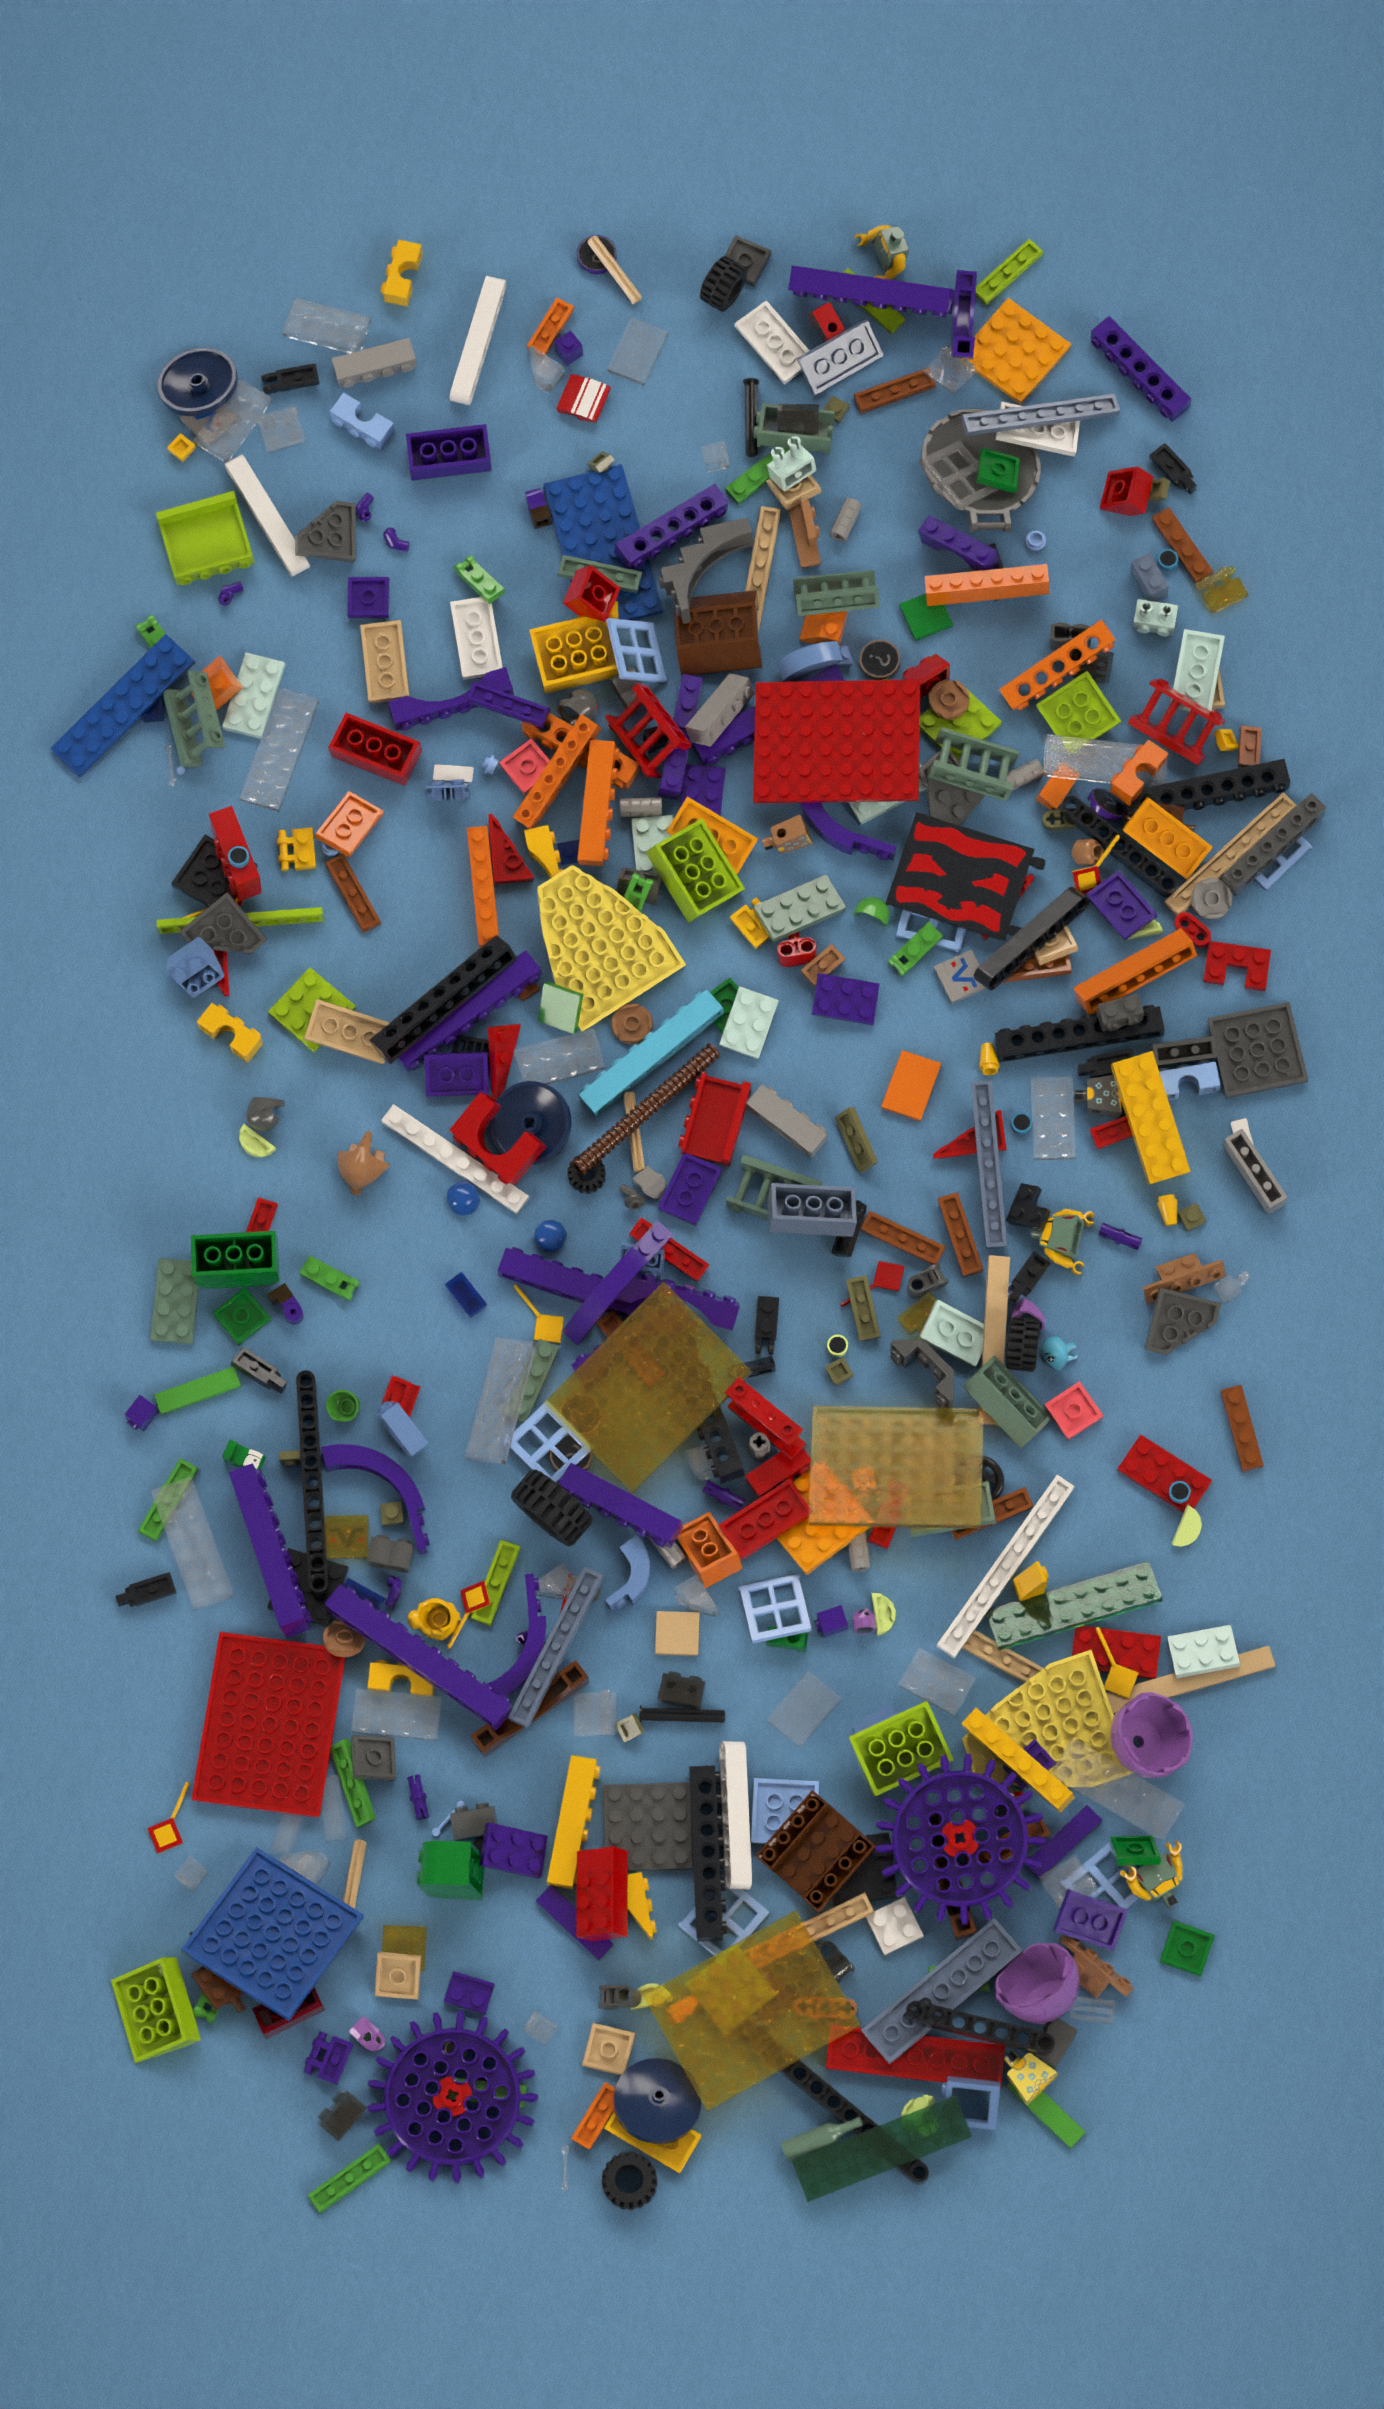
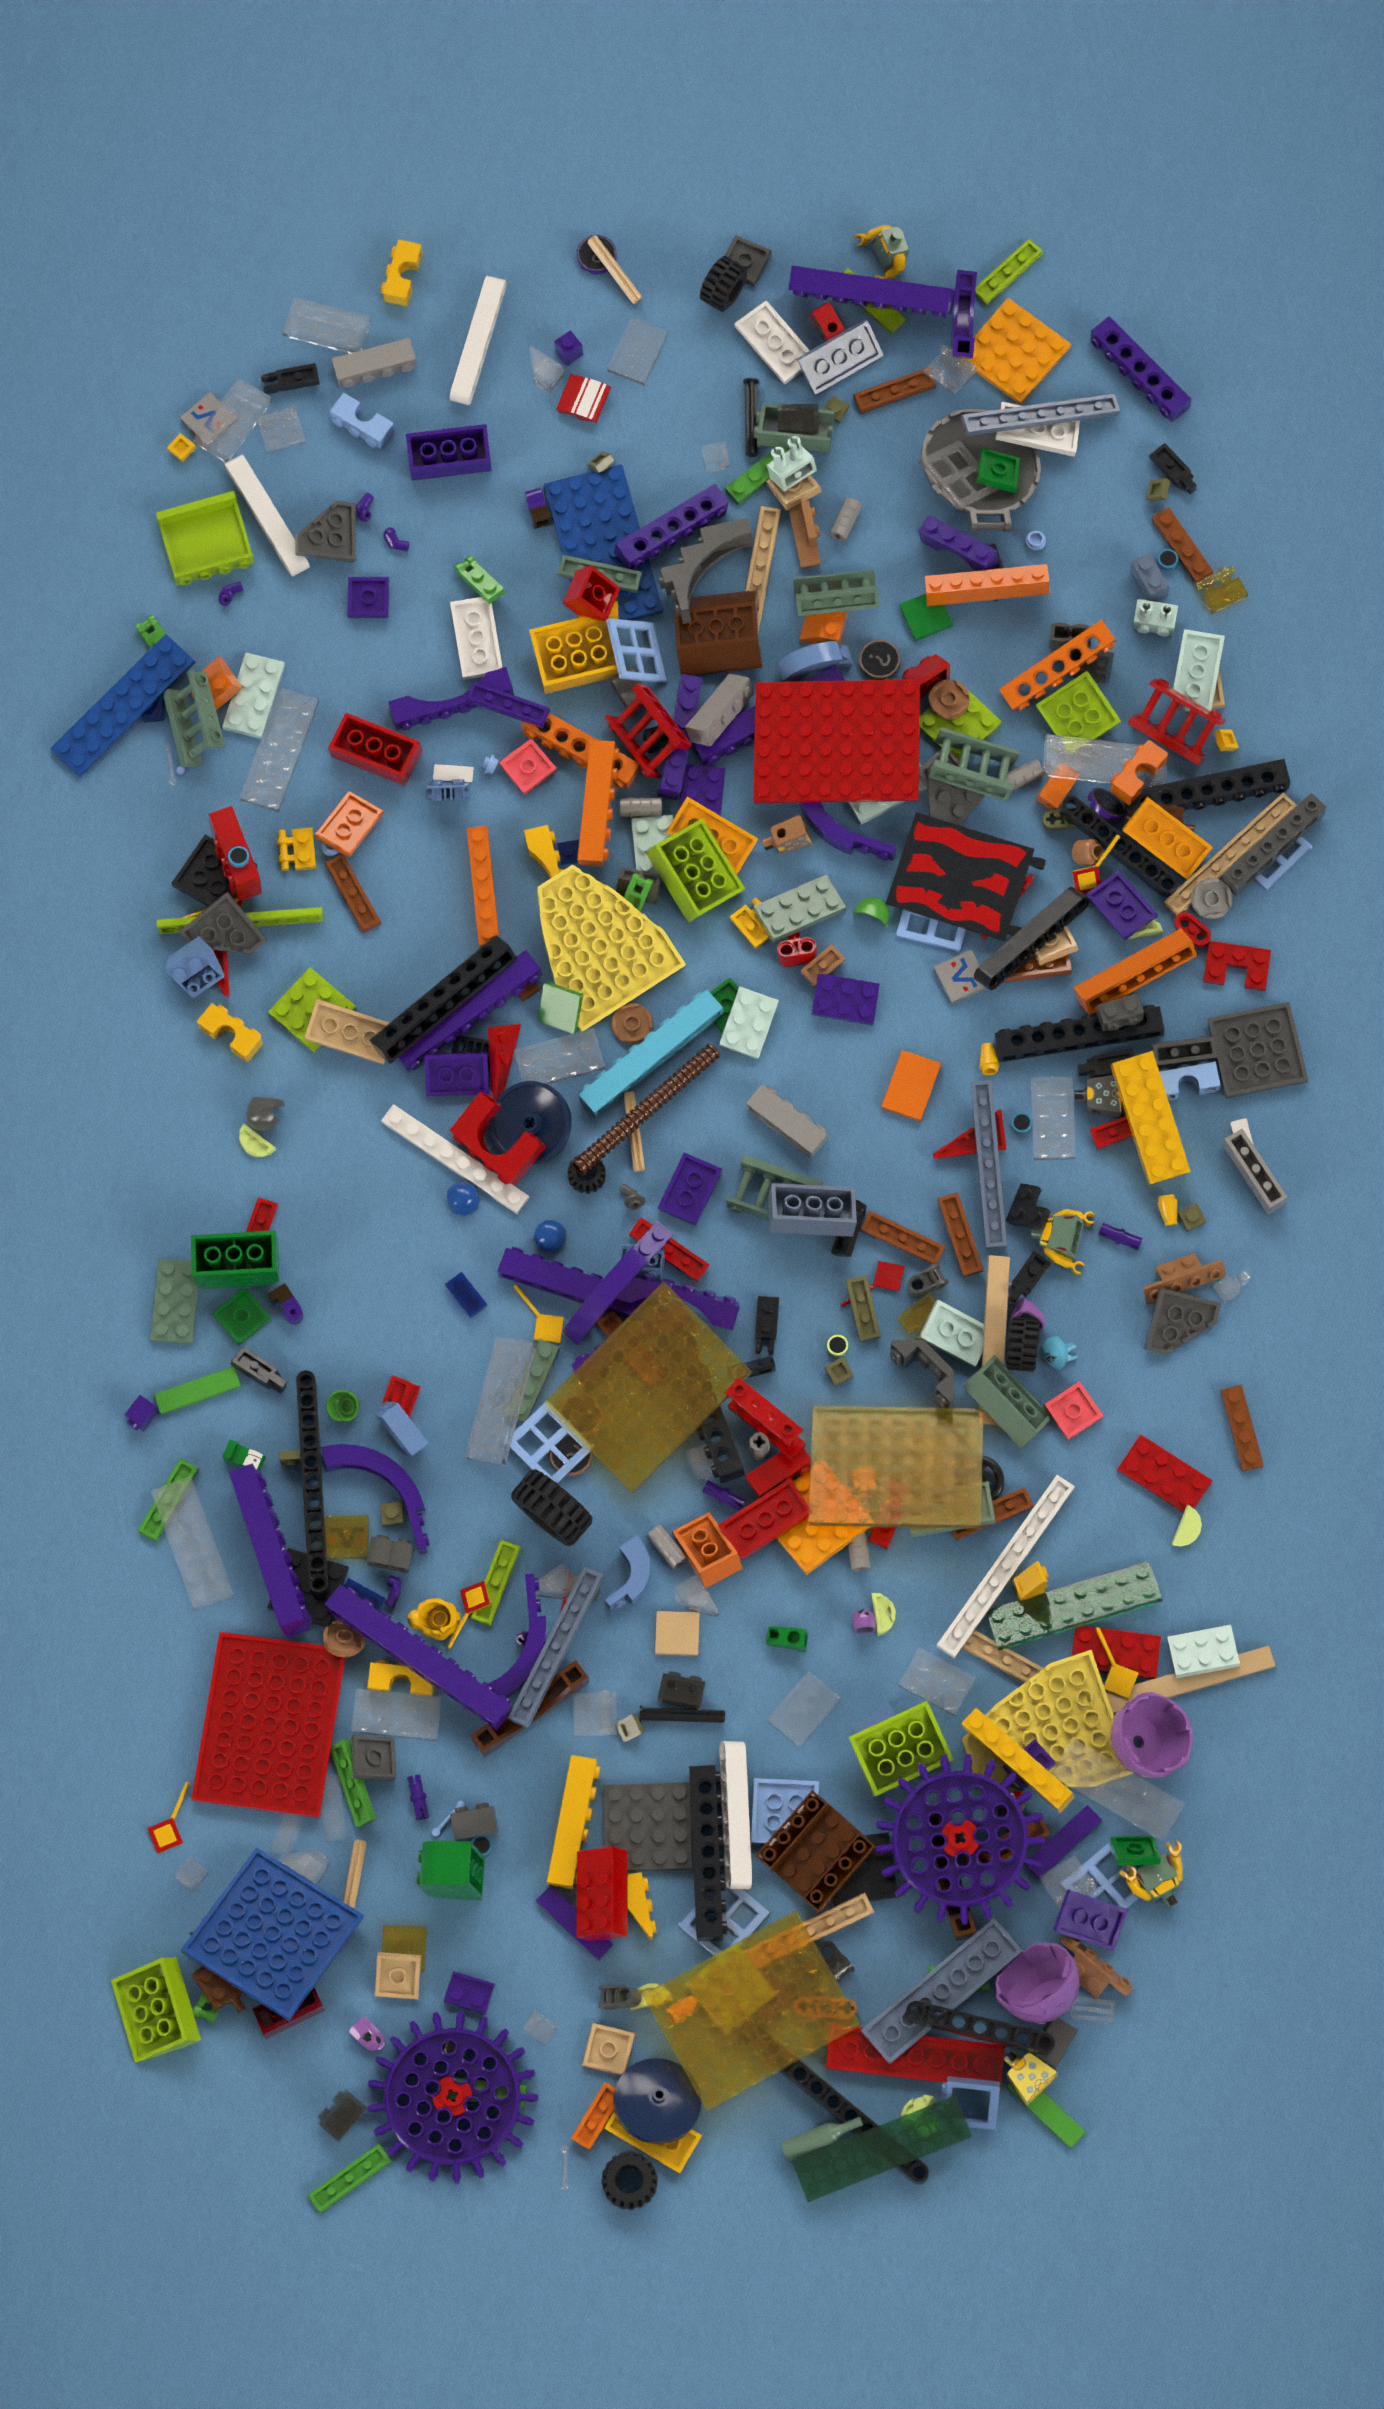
black hinge [115,1572,177,1607] -> none
dark blue dish [158,348,238,416] -> none
bright green plate [299,1255,360,1301] -> none
dark purple plate [303,2031,354,2085] -> none
medium nougat piece [338,1131,390,1195] -> none
tan plate [360,620,409,704] -> none
dark purple plate [479,1822,548,1879] -> none
red wing [488,814,534,885] -> none
orange brick [513,714,602,829] -> none
orange plate [527,298,574,358] -> none
dark grey helmet [557,689,598,725] -> none
dark purple brick [558,1463,683,1548] -> none
light grey tile [632,1165,666,1199] -> none
red panel [678,1072,752,1167] -> none
light blue window [738,1574,812,1644] -> none
dark purple brick [814,1605,848,1637] -> none
olive plate [835,1107,878,1173] -> none
white plate [866,1897,924,1956] -> none
bright green plate [887,921,943,977] -> none
red slope [1100,466,1154,516] -> none
green tile [1159,1920,1215,1977] -> none
tile [1169,1481,1191,1503] -> none
dark orange plate [1237,725,1262,767] -> none

